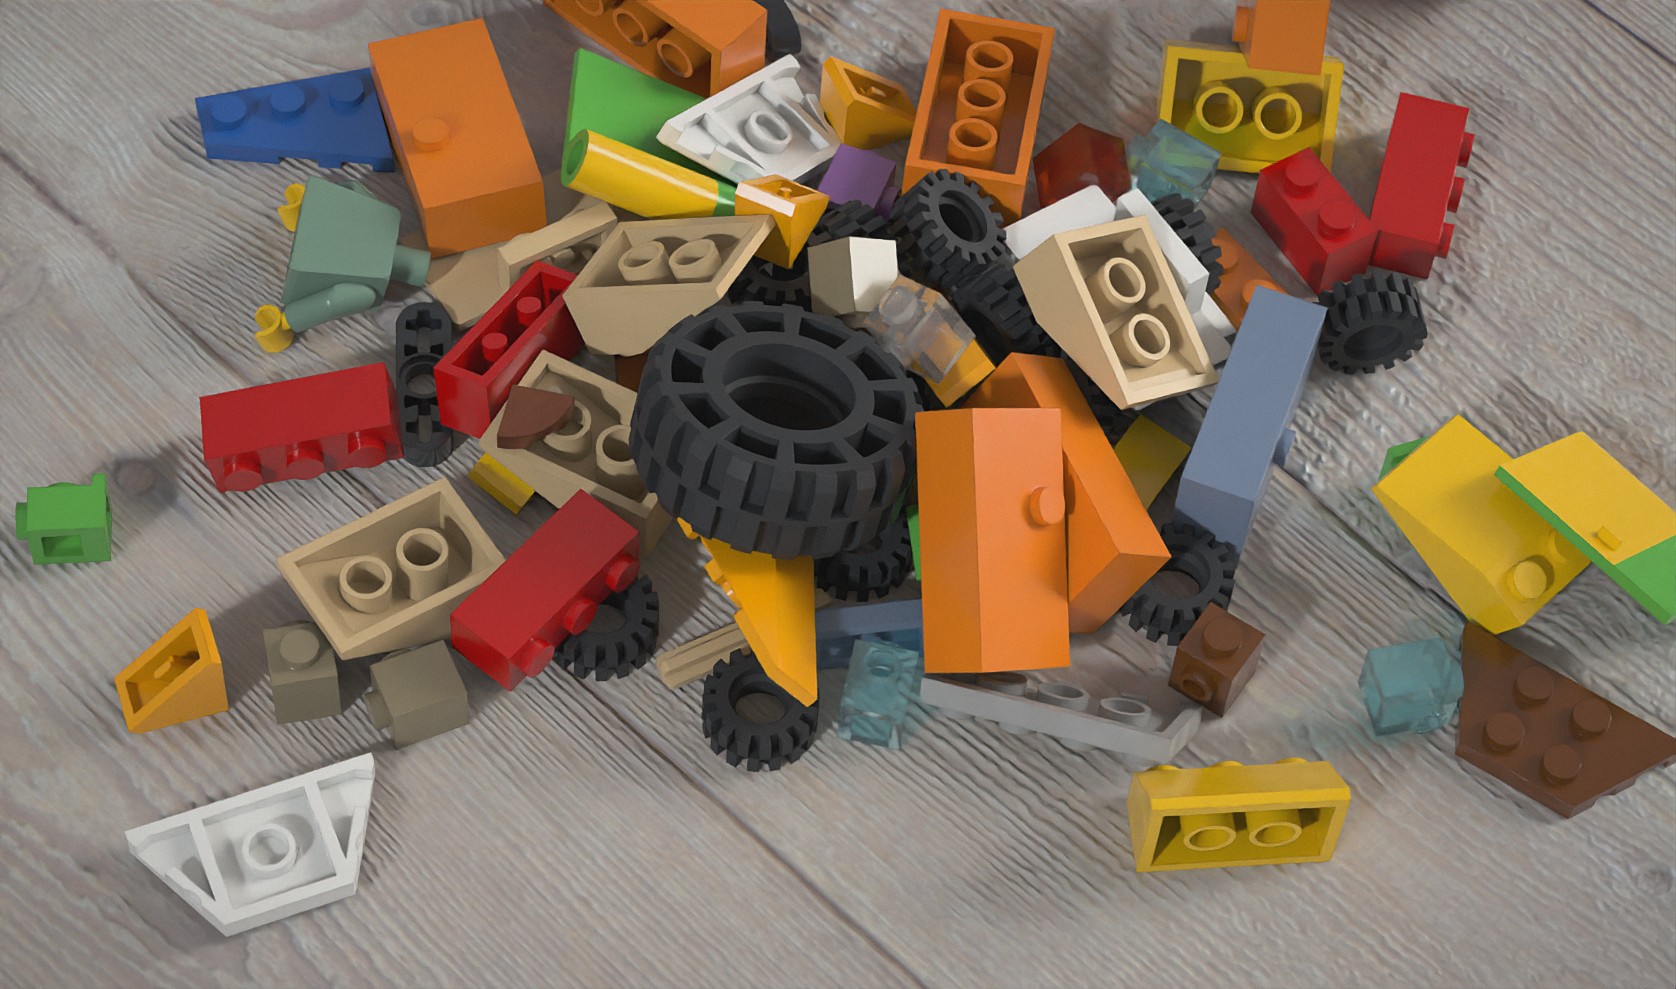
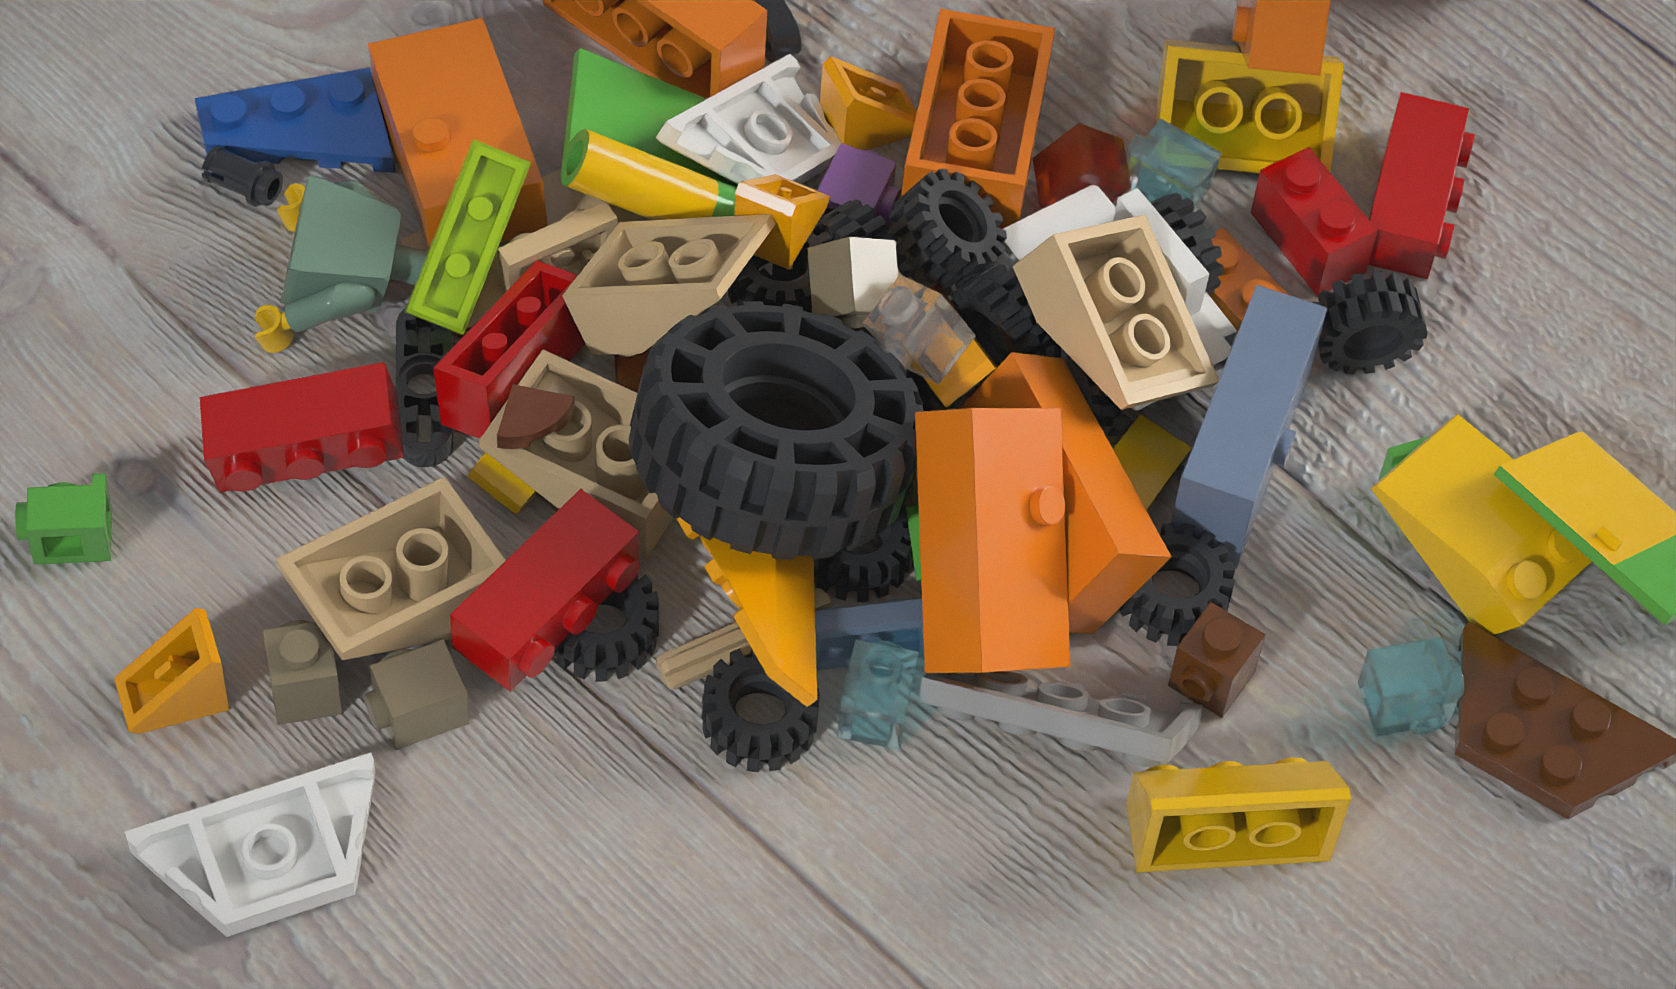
none -> black pin [201,145,283,207]
none -> lime tile [404,139,531,335]

